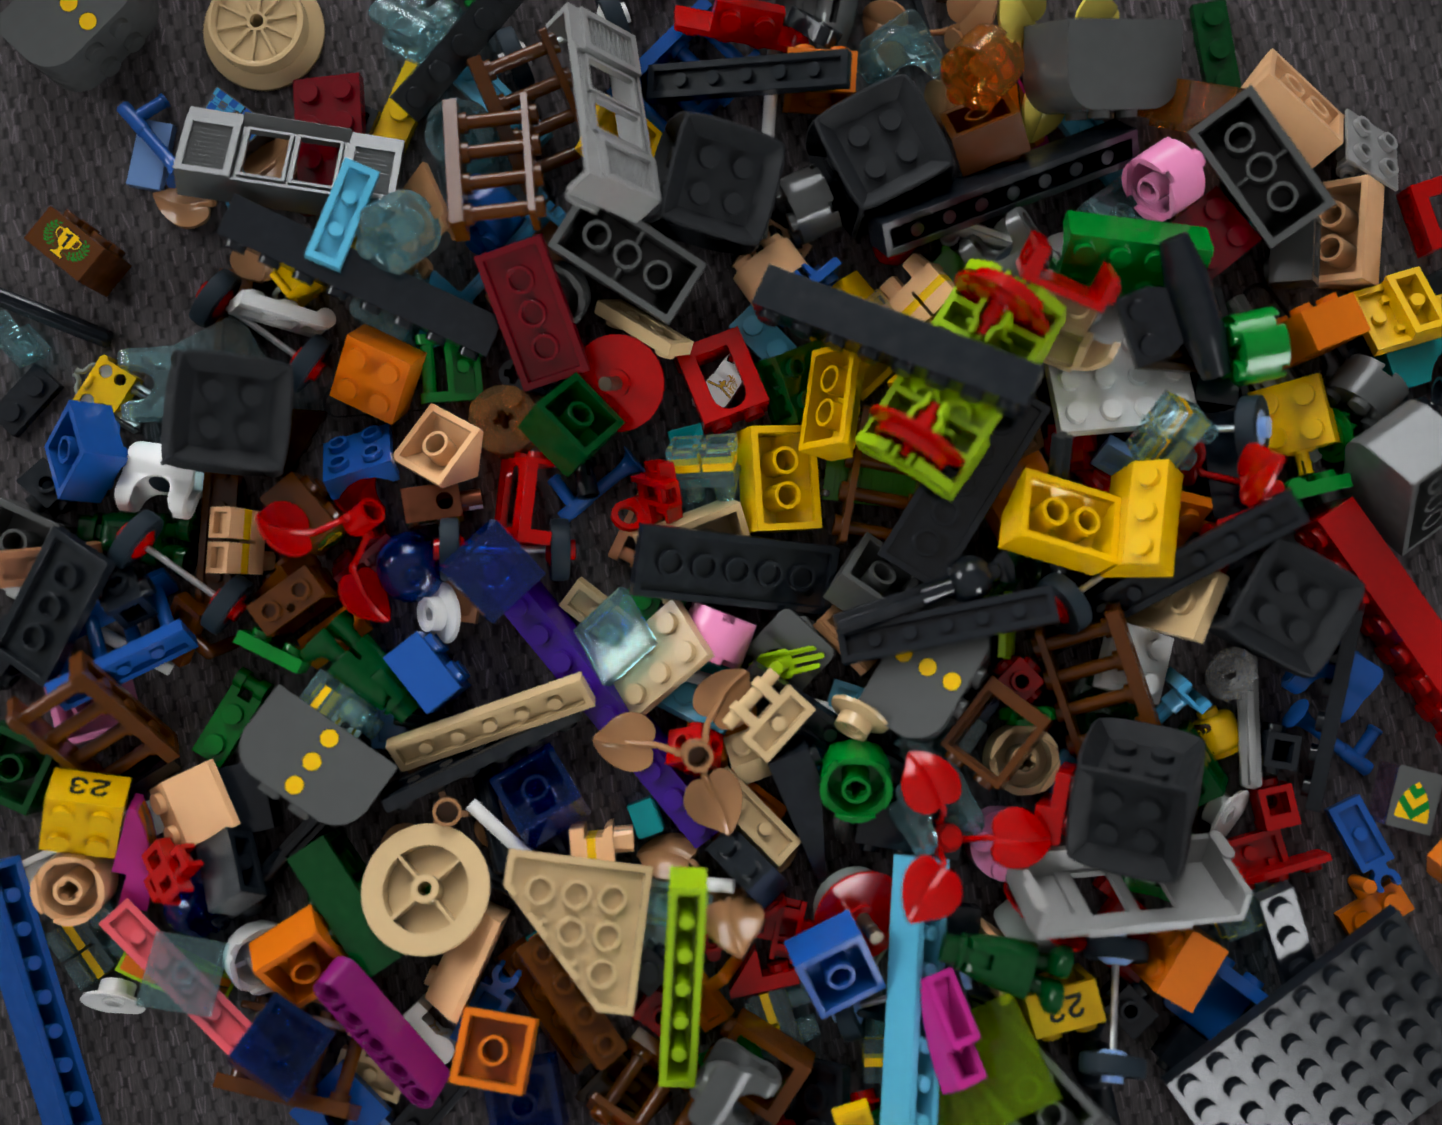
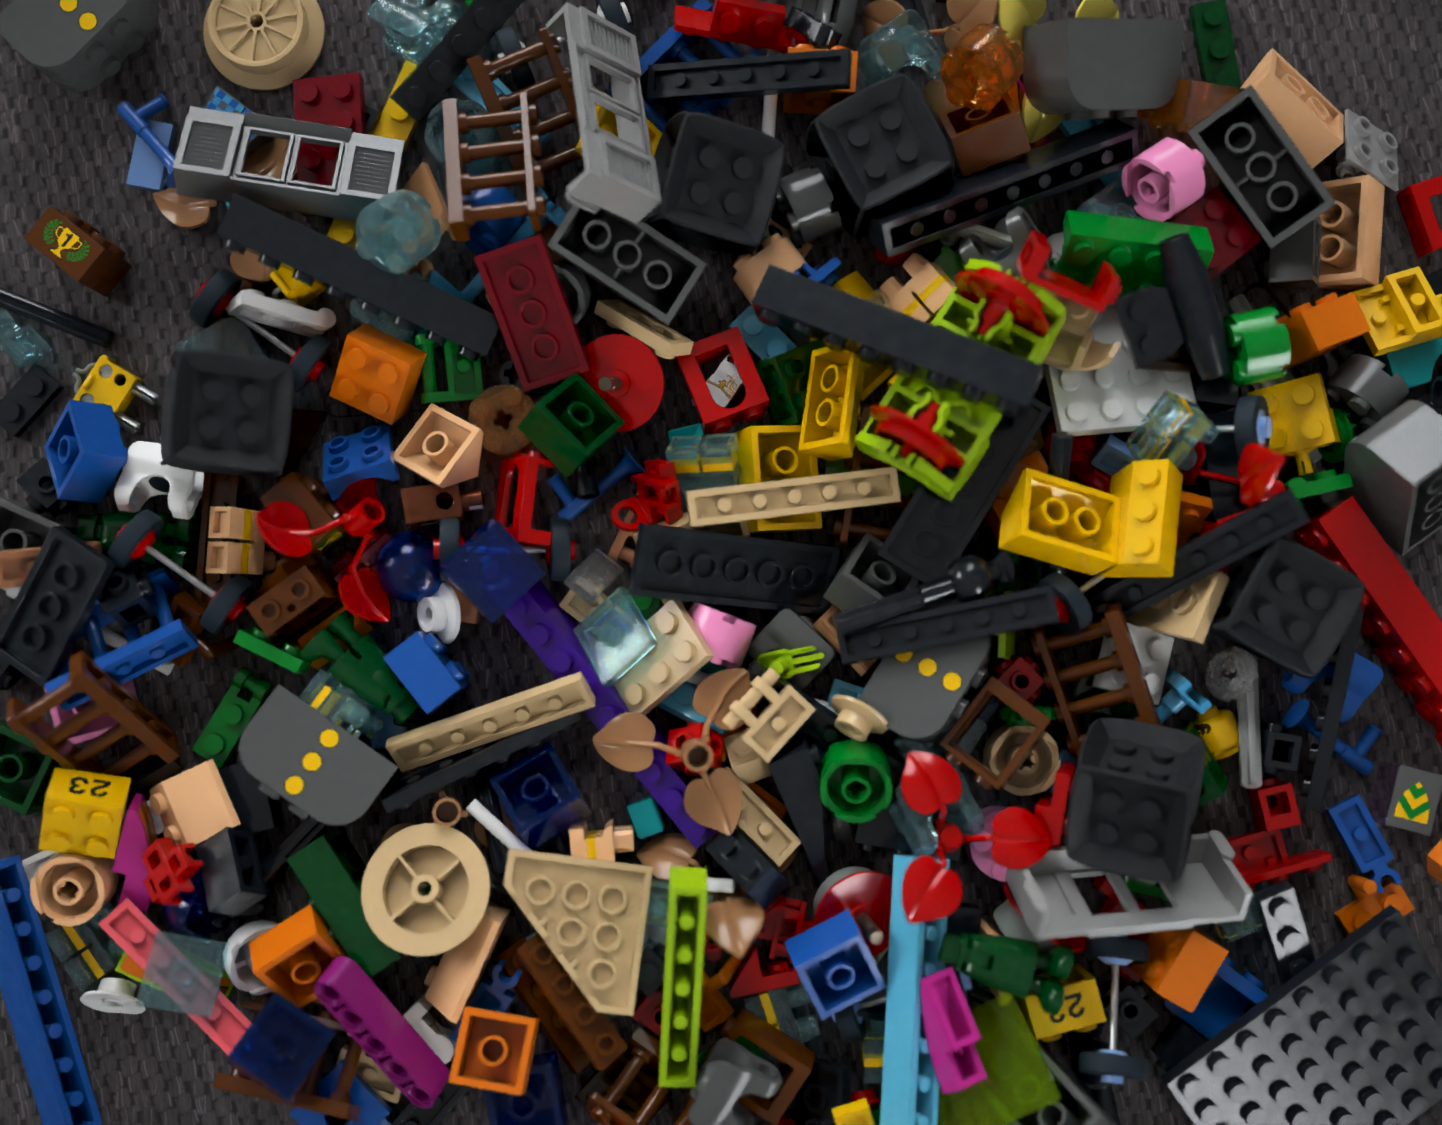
clear light blue piece [117,345,186,423] -> none
medium azure plate [304,157,380,273] -> none
white piece [1202,790,1250,837] -> none
none -> clear plate [563,549,624,605]
none -> tan plate [685,467,901,528]

